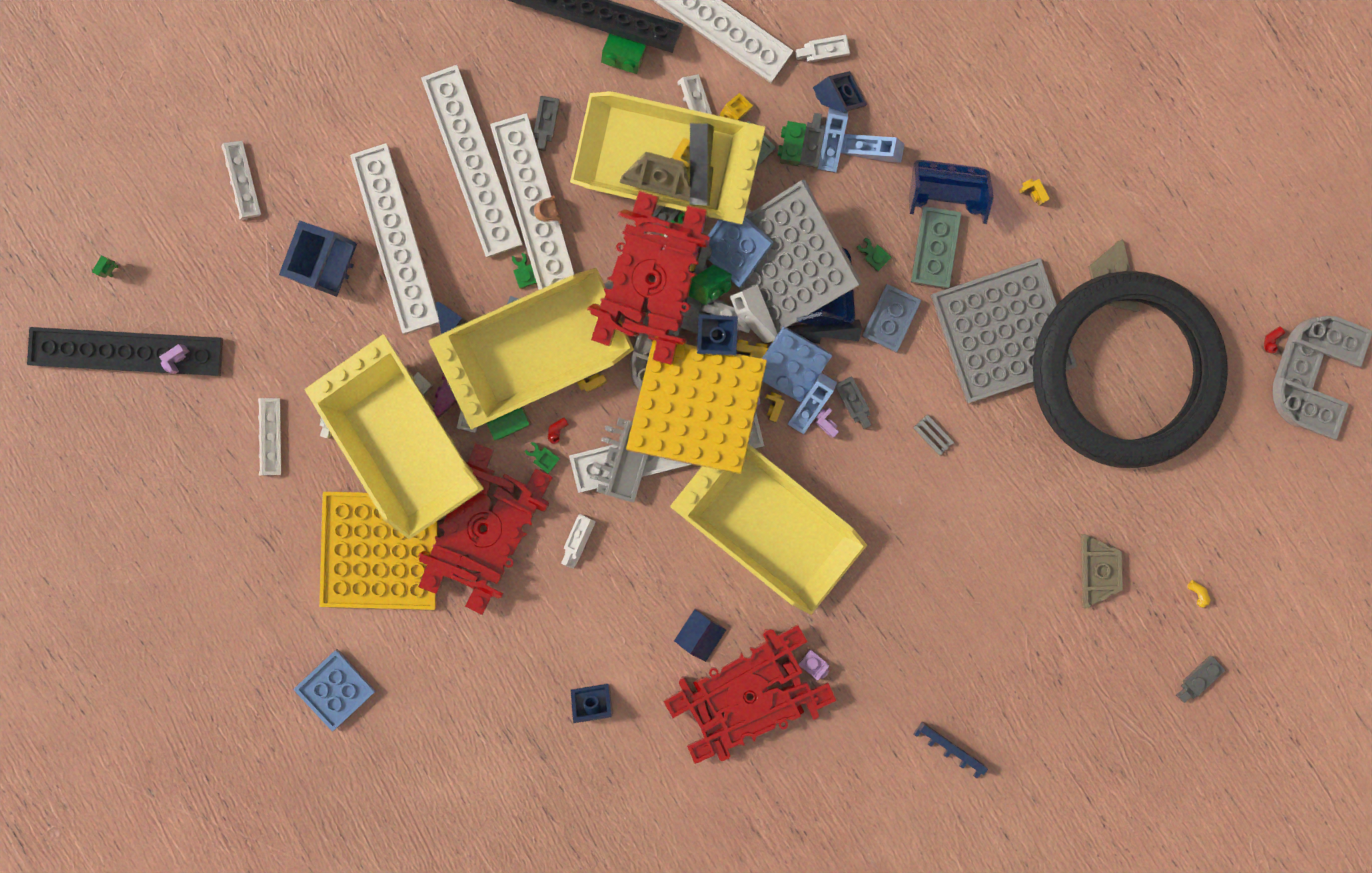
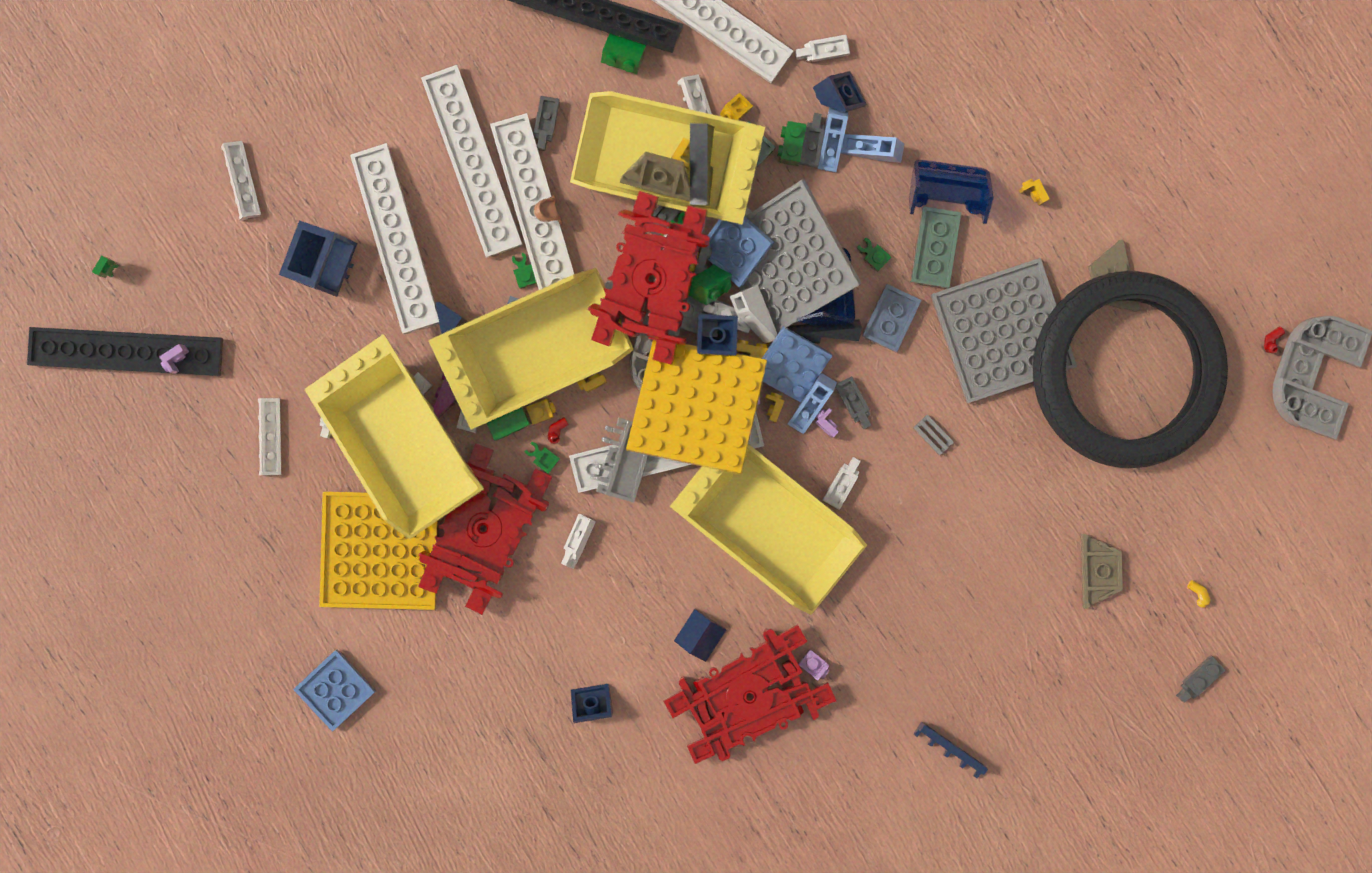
none -> yellow bracket [526,399,556,425]
none -> white hinge [822,457,860,510]

